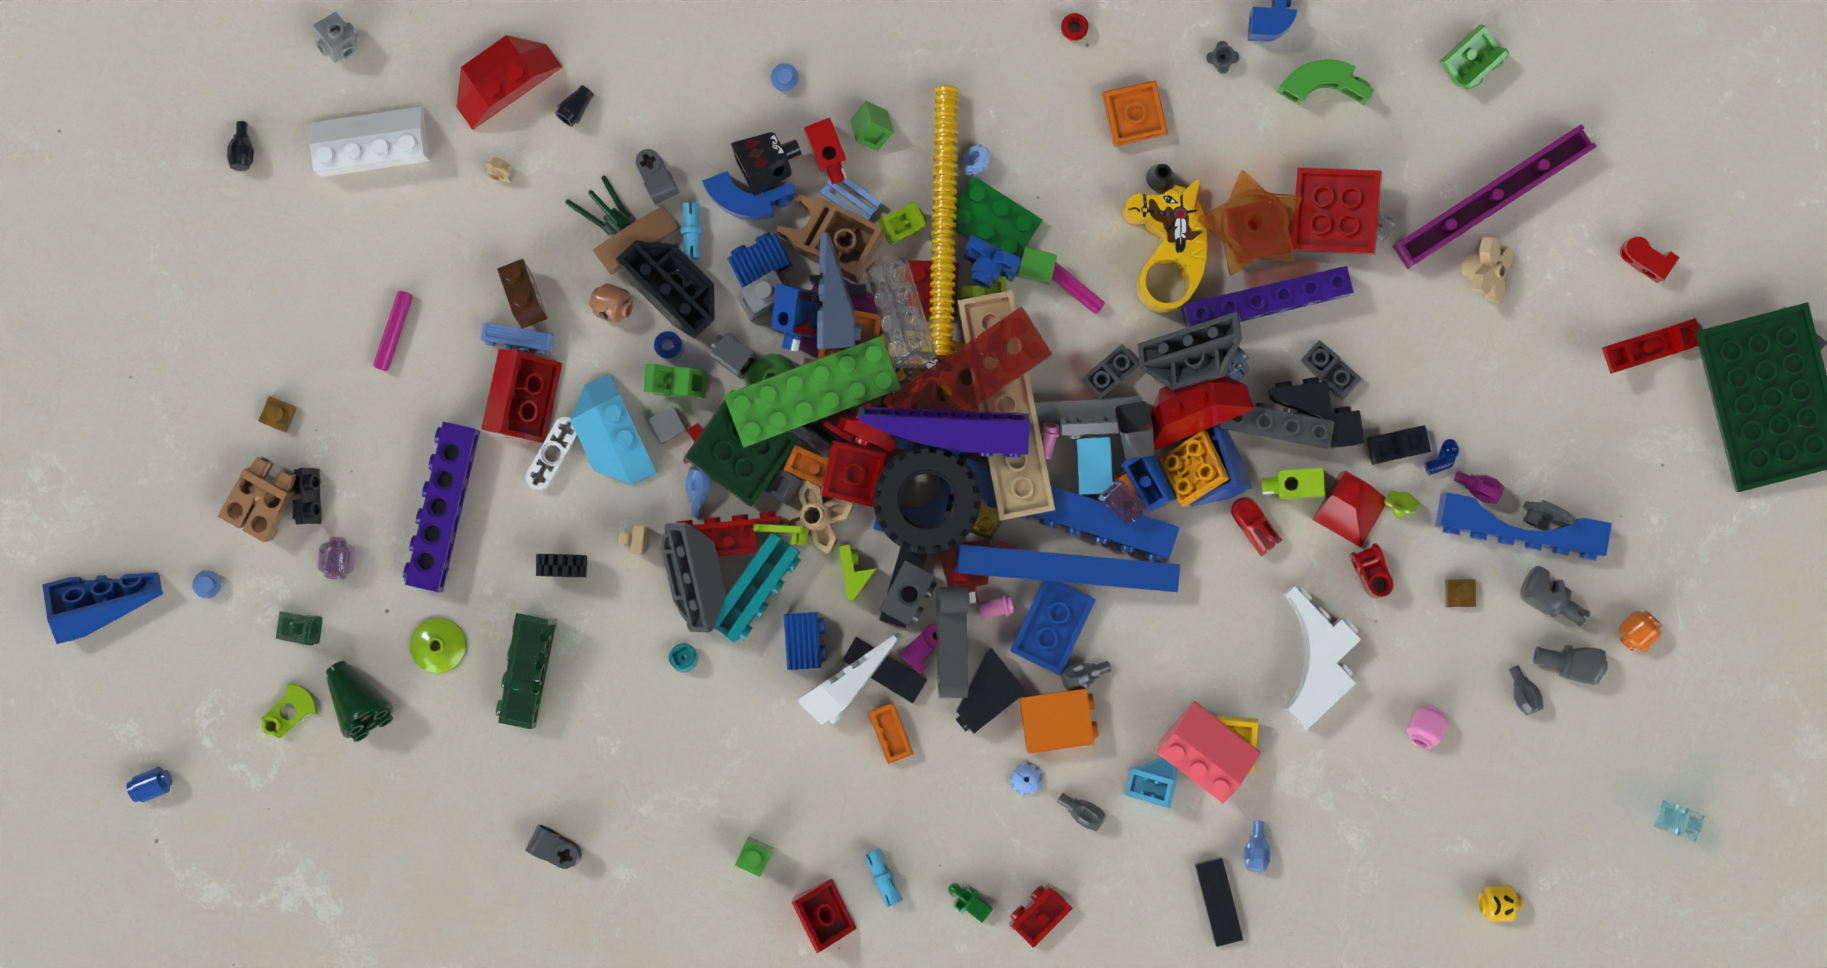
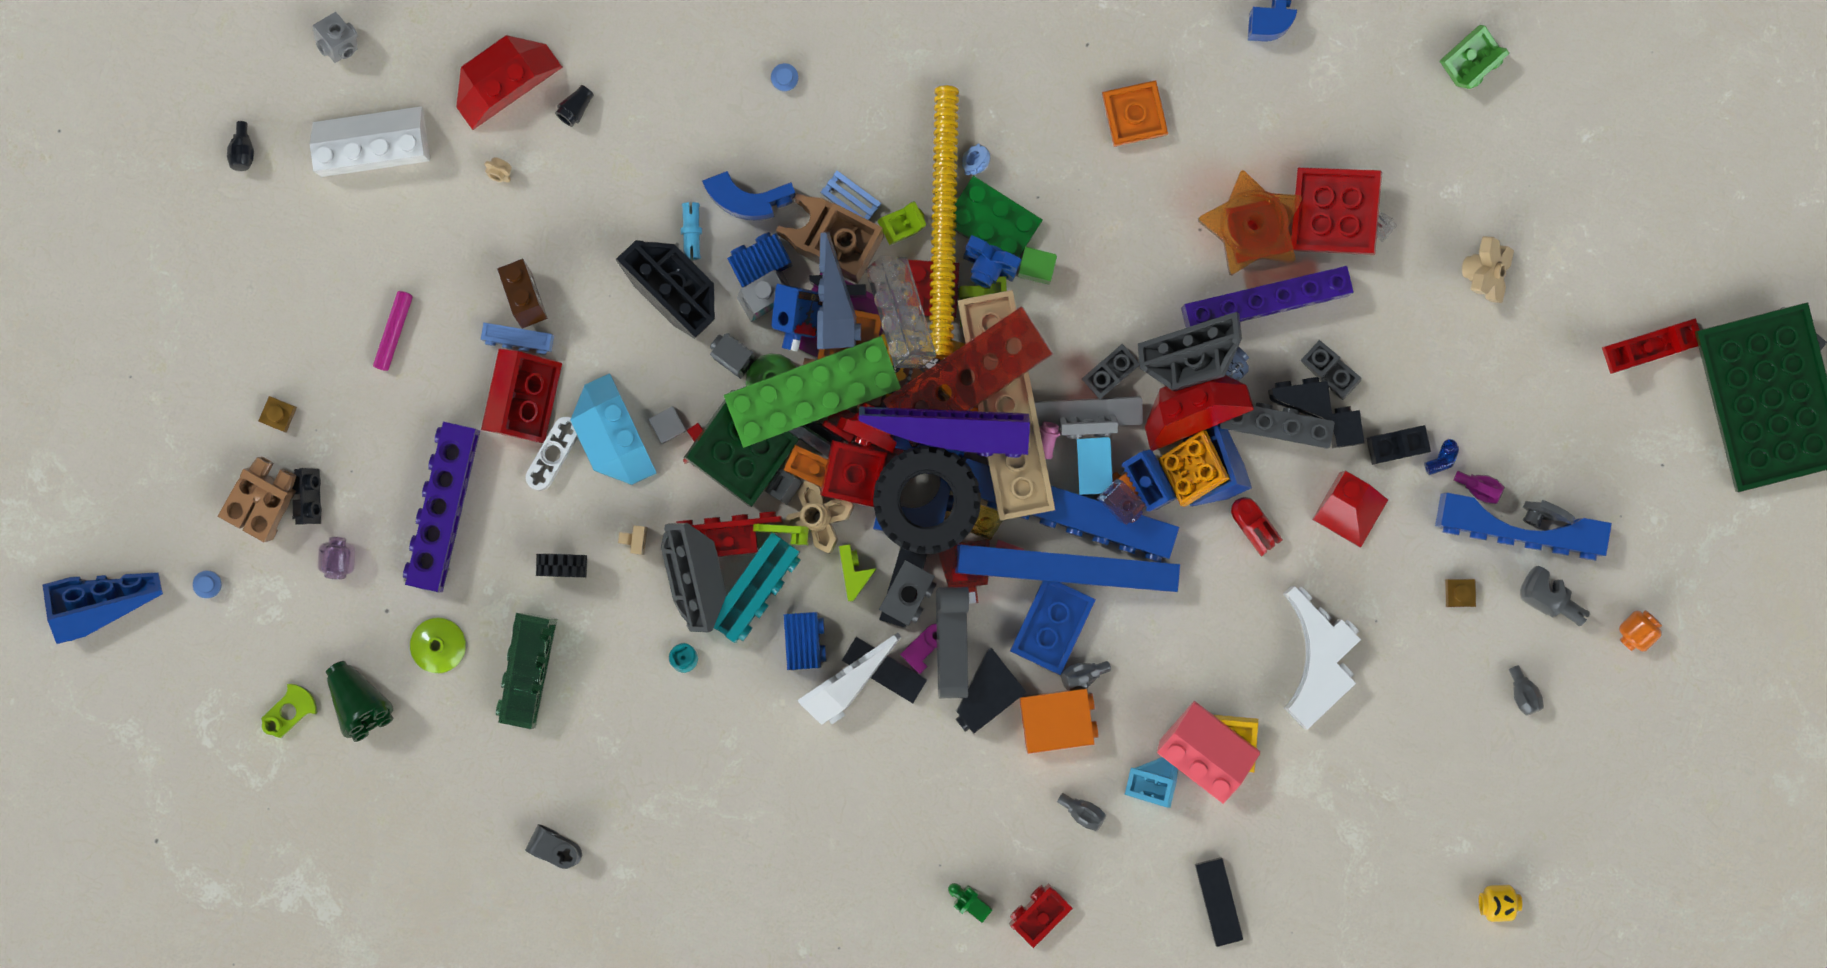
blue brick [127,767,172,803] -> none
clear green slope [276,611,323,645] -> none
dark green plant [565,175,632,236] -> none
nougat head [590,283,633,323] -> none
medium nougat slope [593,206,680,275] -> none
dark grey piece [636,149,680,205] -> none
bright green brick [644,364,707,398] -> none
clear blue brick [654,331,684,361] -> none
medium blue piece [686,467,711,517] -> none
black torso [731,132,802,196] -> none
bright green brick [735,837,774,877] -> none
red slope [791,879,857,953] -> none
red torso [804,117,847,185] -> none
bright green panel [851,101,894,151] -> none
medium azure pin [864,848,903,907] -> none
orange plate [868,702,914,764] -> none
bright pink pin [978,595,1014,619] -> none
light blue animal [1008,761,1042,796] -> none
dark pink axle [1052,262,1105,314] -> none
red plate [1061,13,1089,41] -> none
dark grey piece [1115,401,1154,460] -> none
yellow animal [1122,179,1207,313] -> none
black cone [1146,164,1173,191] -> none
dark grey plate [1206,41,1239,74] -> none
medium blue piece [1243,821,1270,872] -> none
lime torso [1262,468,1325,500] -> none
bright green arch [1277,59,1374,106] -> none
red piece [1350,543,1394,598] -> none
lime plant [1385,491,1420,518] -> none
magenta tile [1392,124,1597,269] -> none
bright pink head [1407,705,1449,749] -> none
dark grey piece [1533,645,1608,685] -> none
red leg [1620,237,1680,283] -> none
clear light blue brick [1654,800,1705,842] -> none

